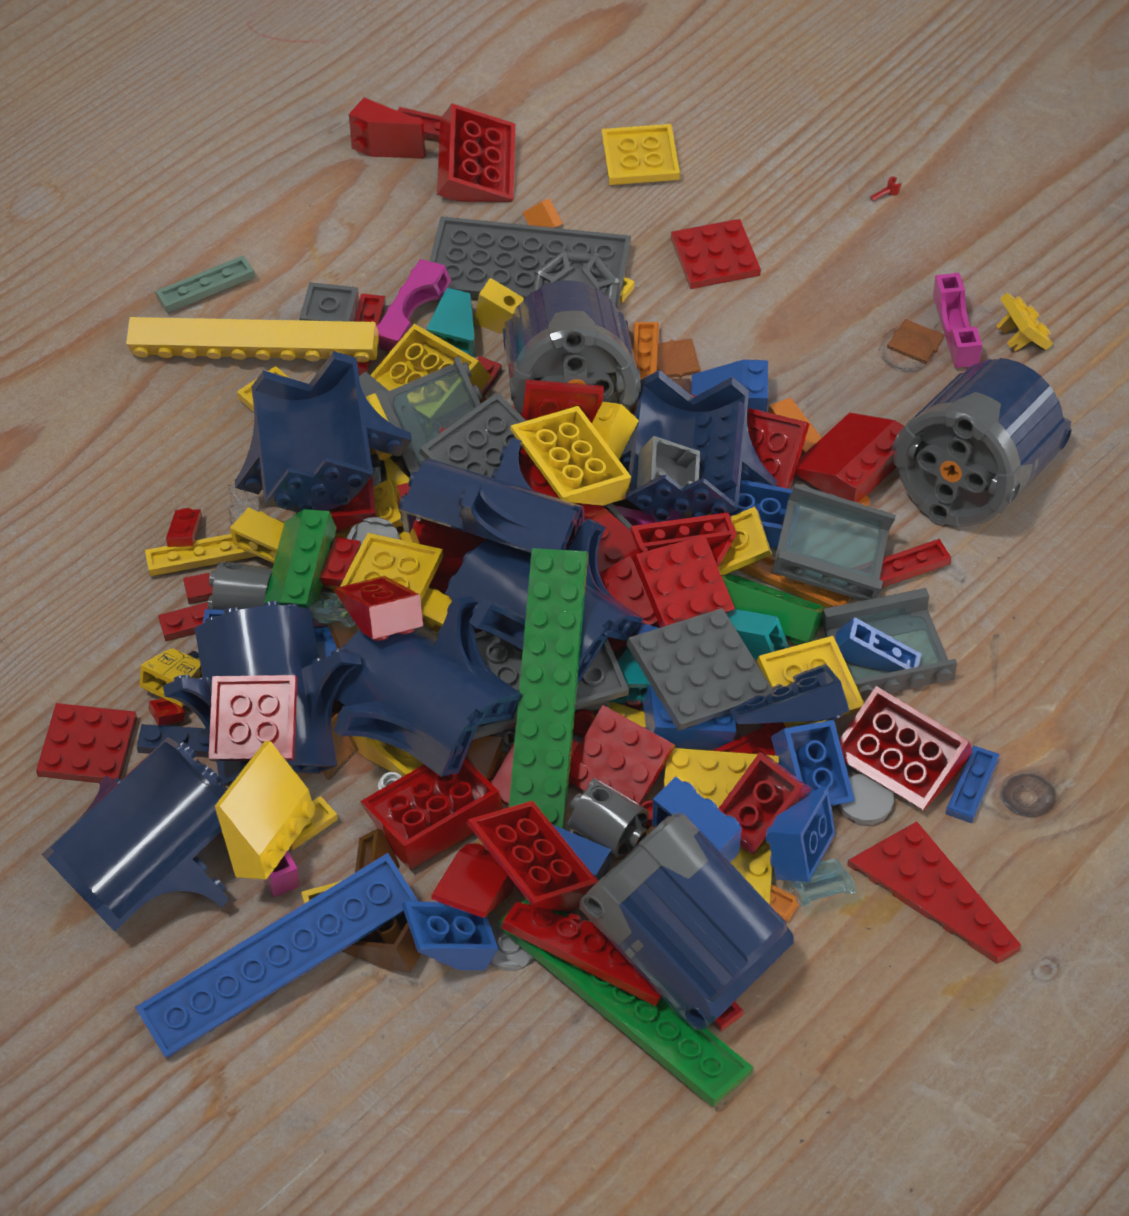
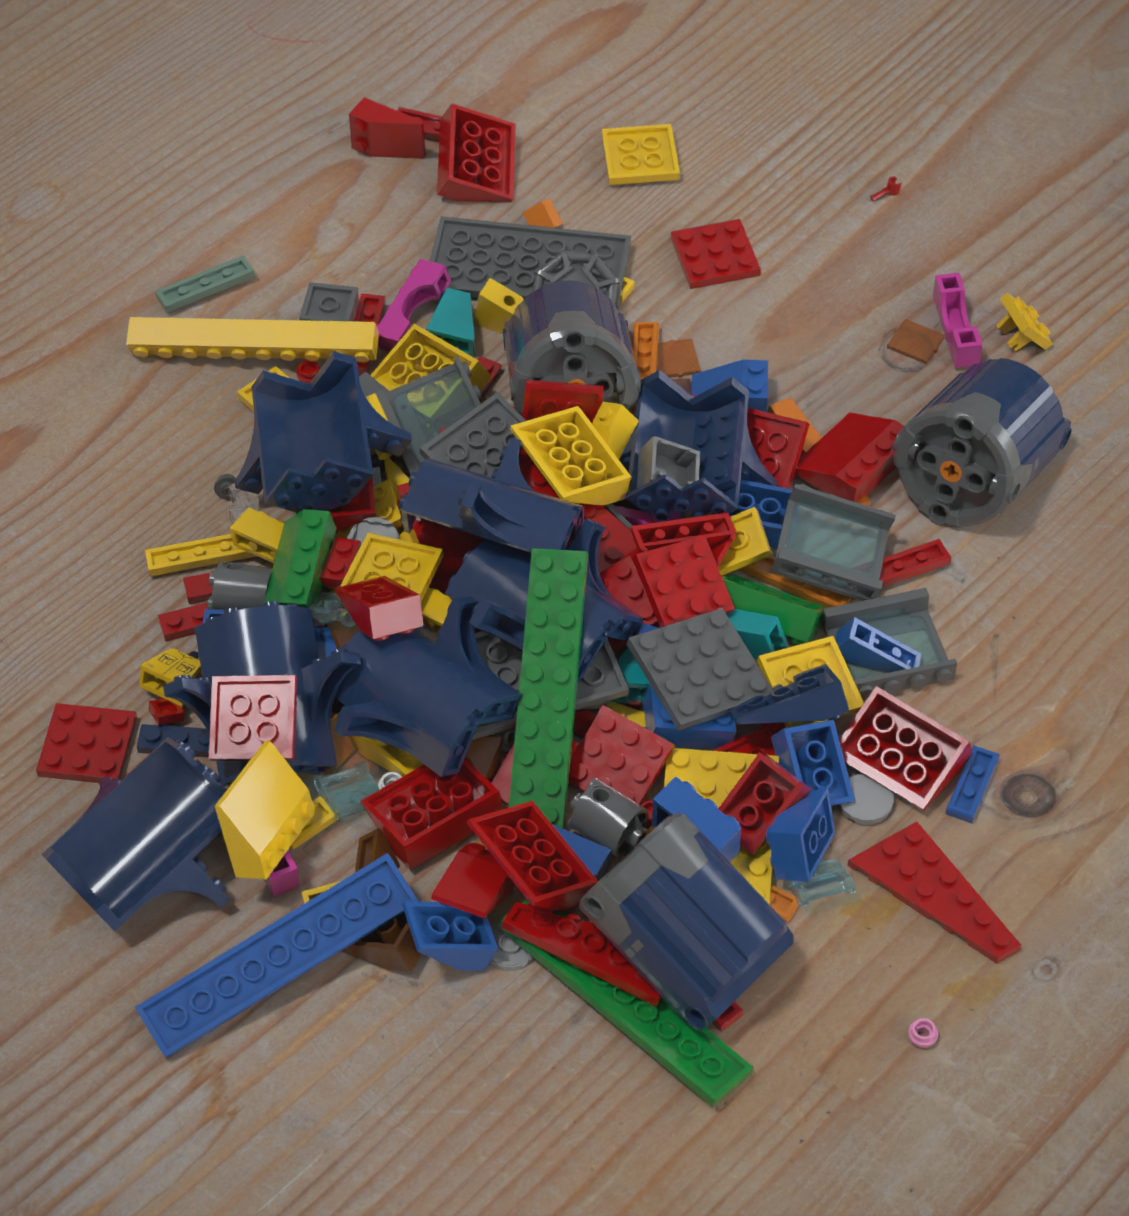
red plate [166,508,202,547] -> none
none -> dark grey plate [214,474,240,499]
none -> red plate [296,360,320,384]
none -> clear light blue plate [313,761,380,820]
none -> bright pink plate [908,1018,938,1048]

